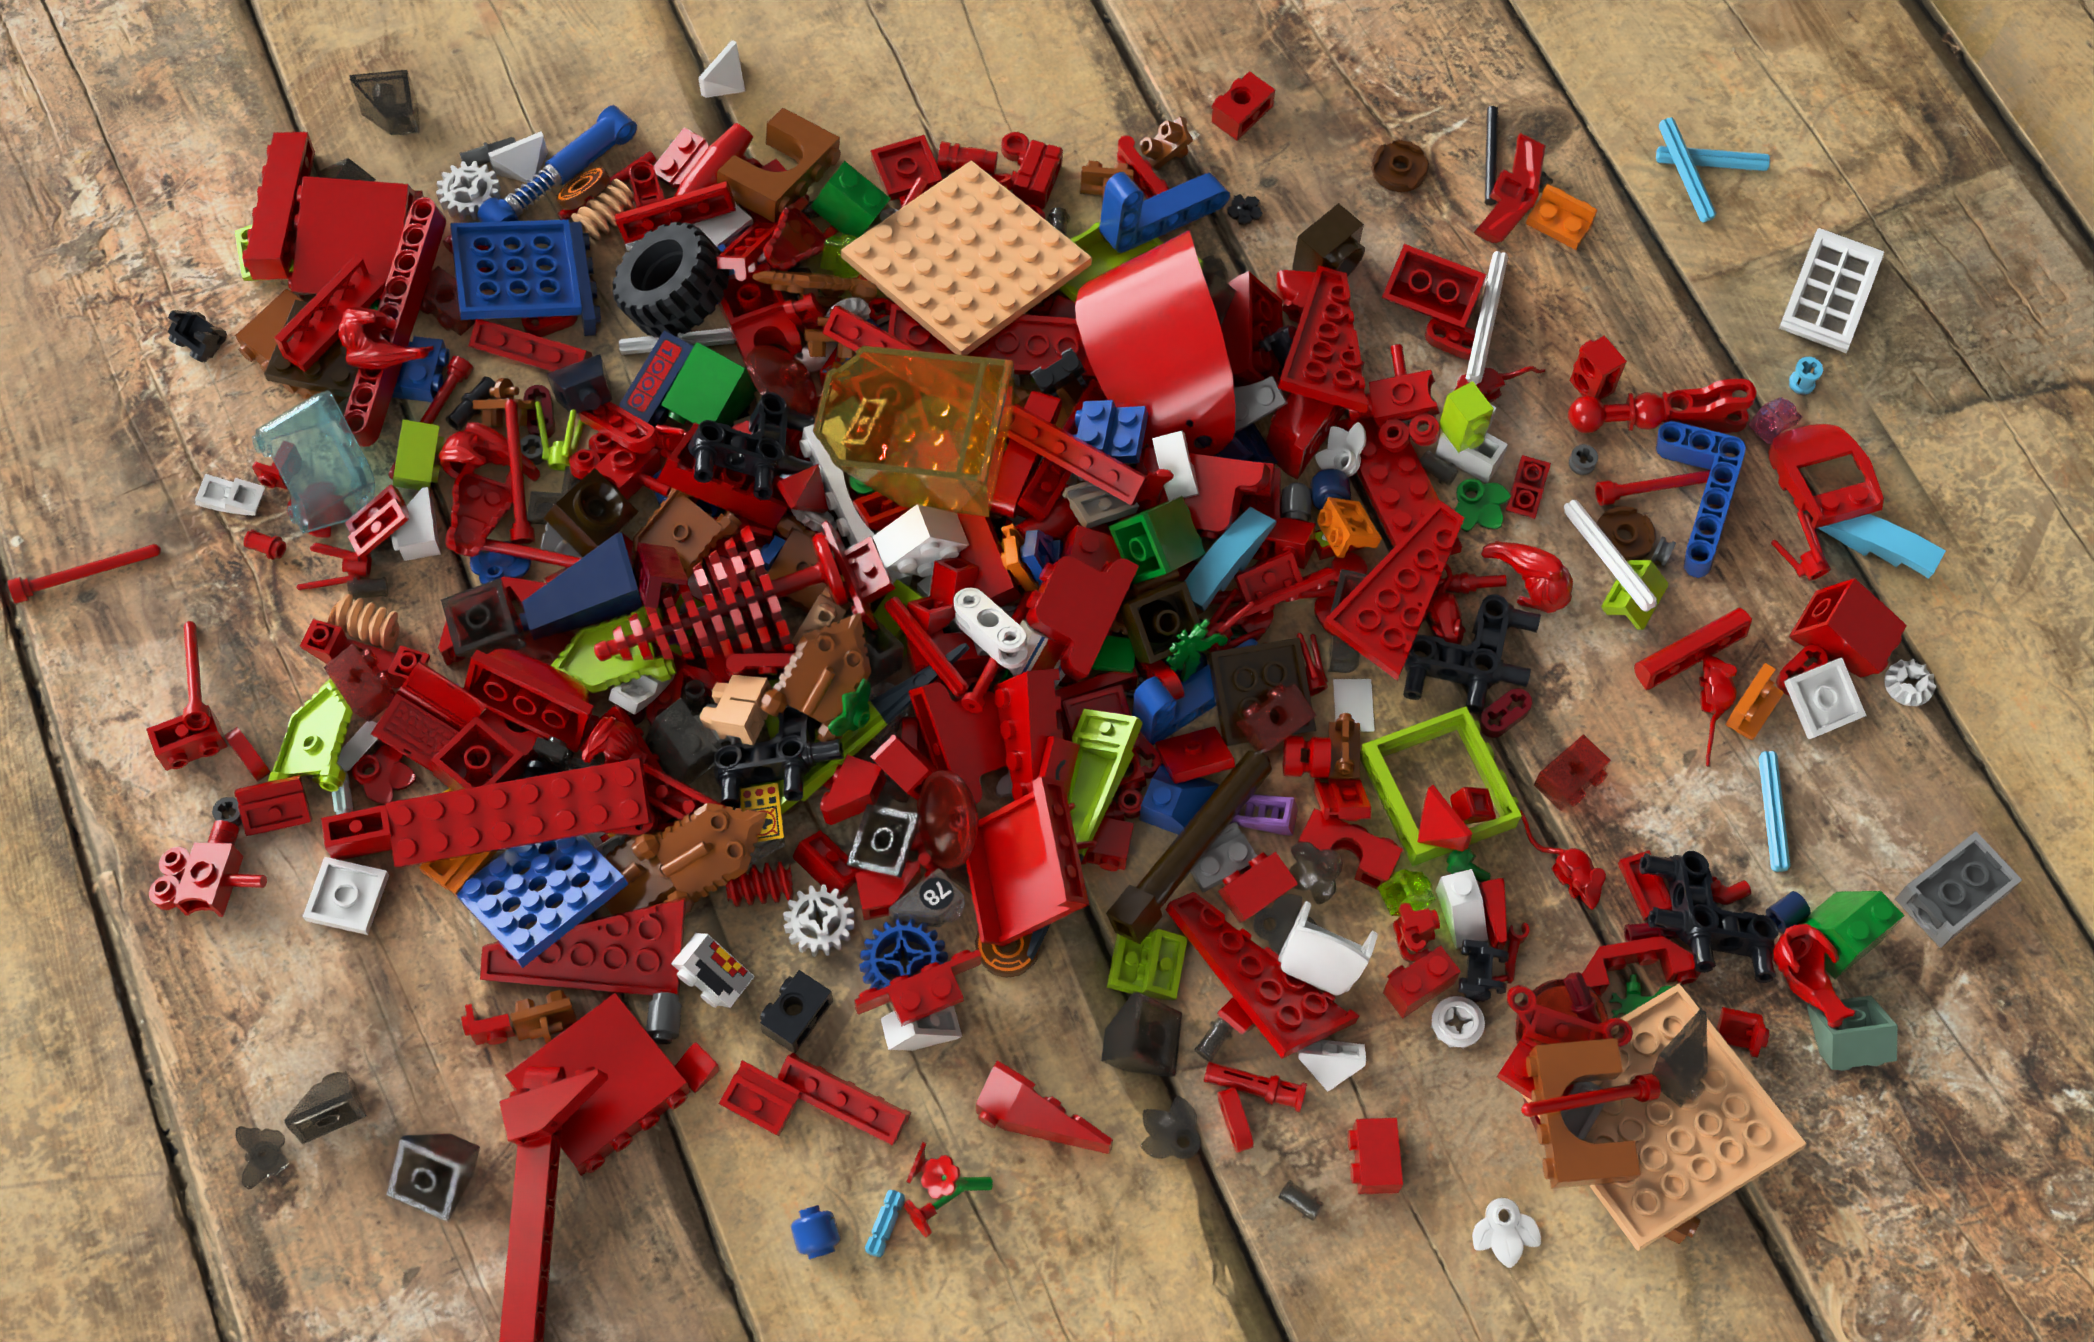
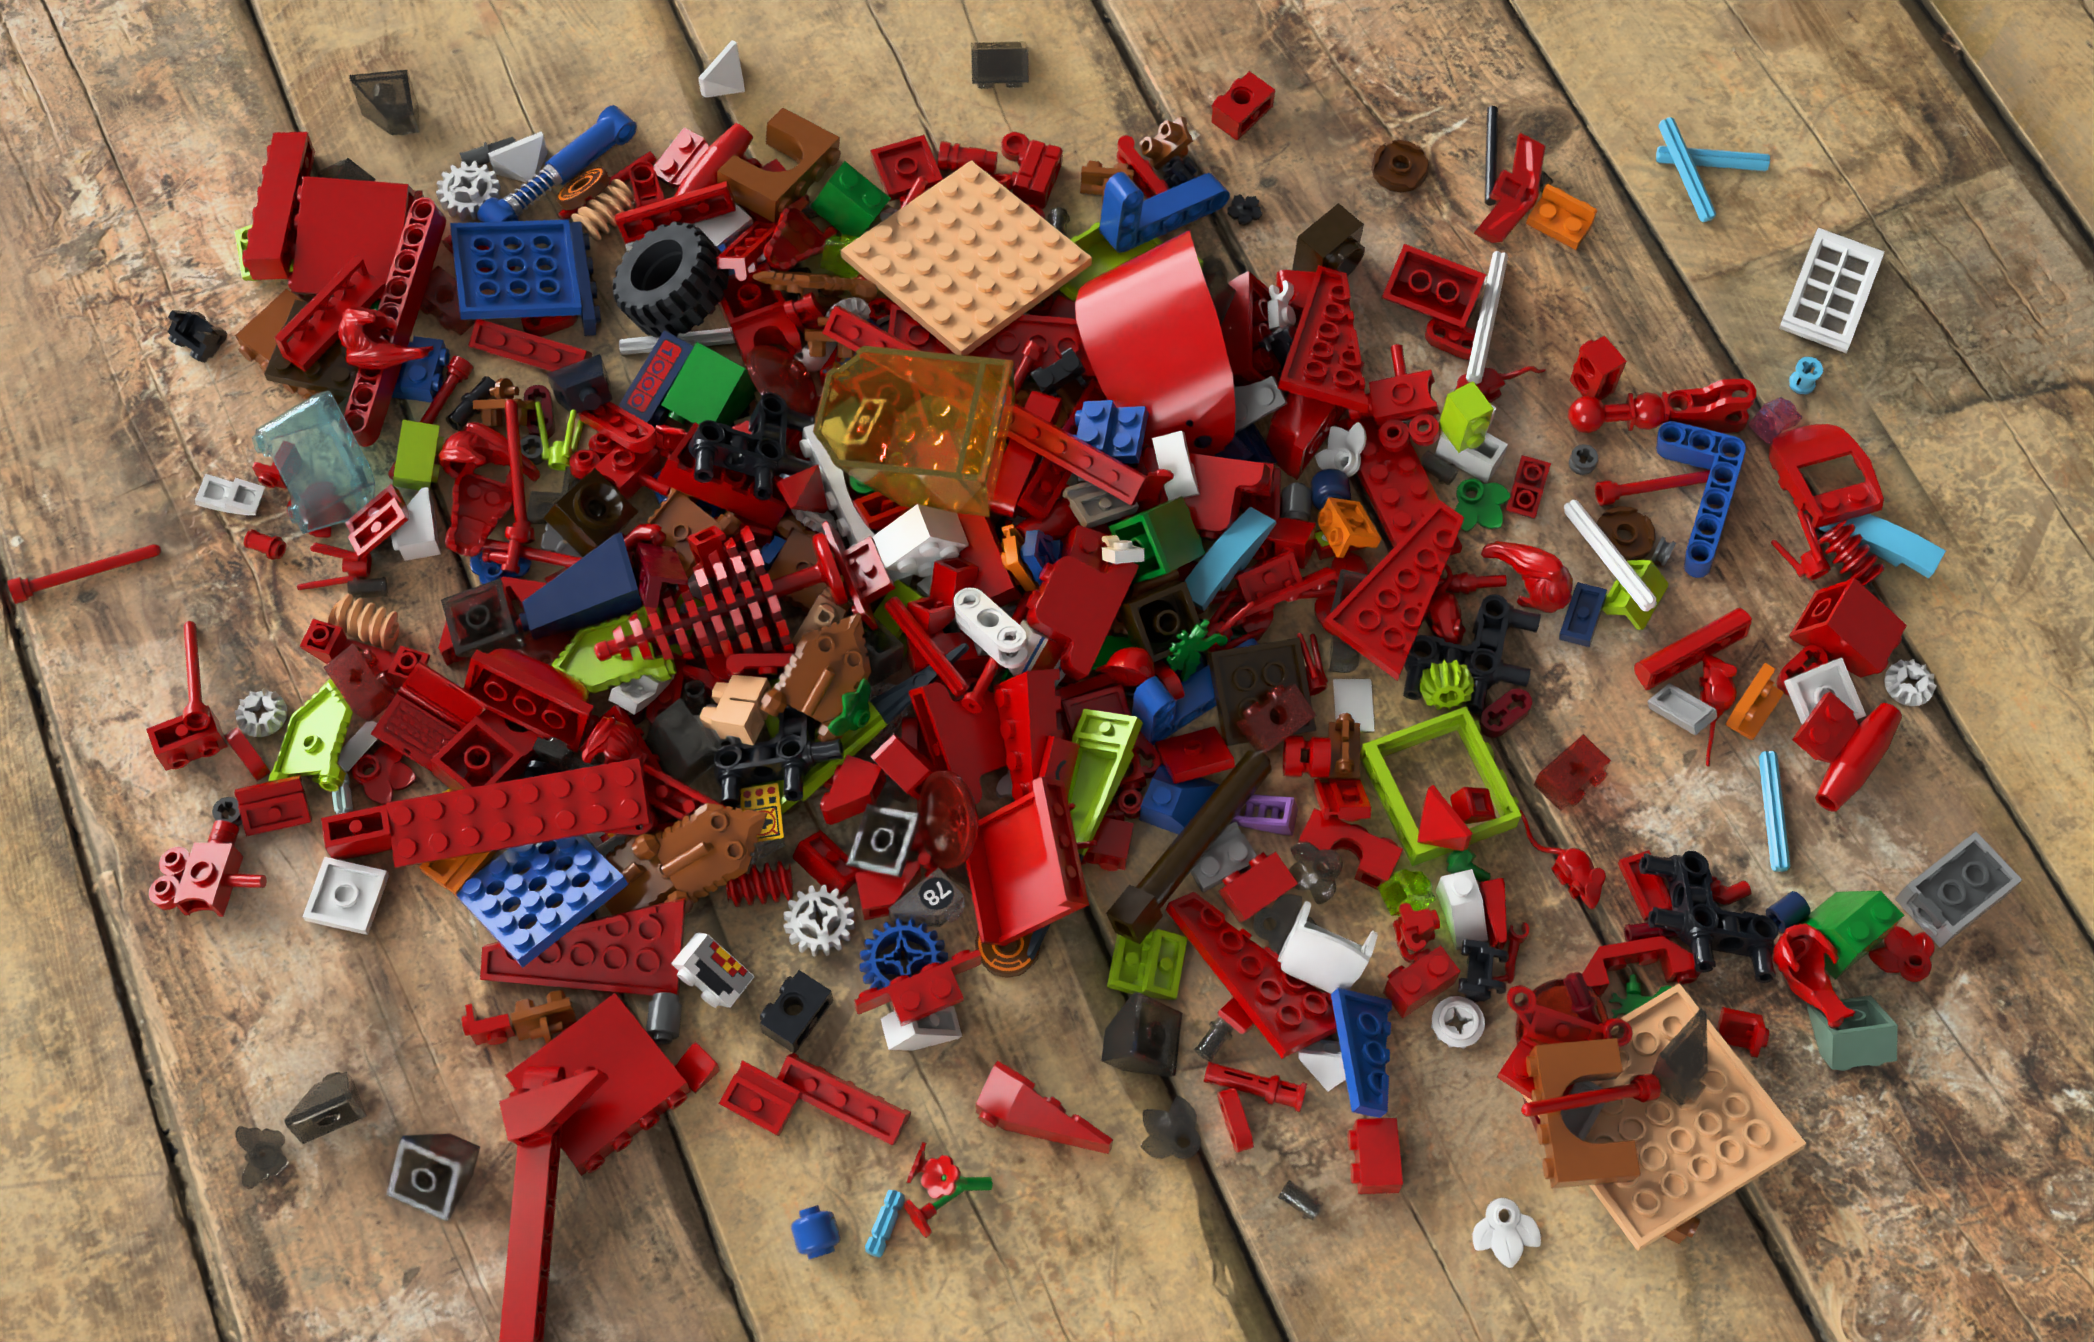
none -> white gear [235,688,287,737]
none -> red piece [482,527,531,574]
none -> red arm [623,524,667,552]
none -> red brick [687,525,730,579]
none -> clear smoke slope [970,41,1029,89]
none -> red bar [999,340,1044,404]
none -> red cap [1096,647,1155,686]
none -> white plate [1102,535,1144,564]
none -> black gear [1163,156,1198,189]
none -> white plate [1267,281,1296,332]
none -> blue wing [1331,988,1392,1118]
none -> lime gear [1419,660,1474,711]
none -> dark blue plate [1559,582,1607,647]
none -> light grey tile [1648,683,1717,736]
none -> red plate [1792,691,1902,812]
none -> red piece [1817,520,1885,585]
none -> red plate [1868,926,1935,982]

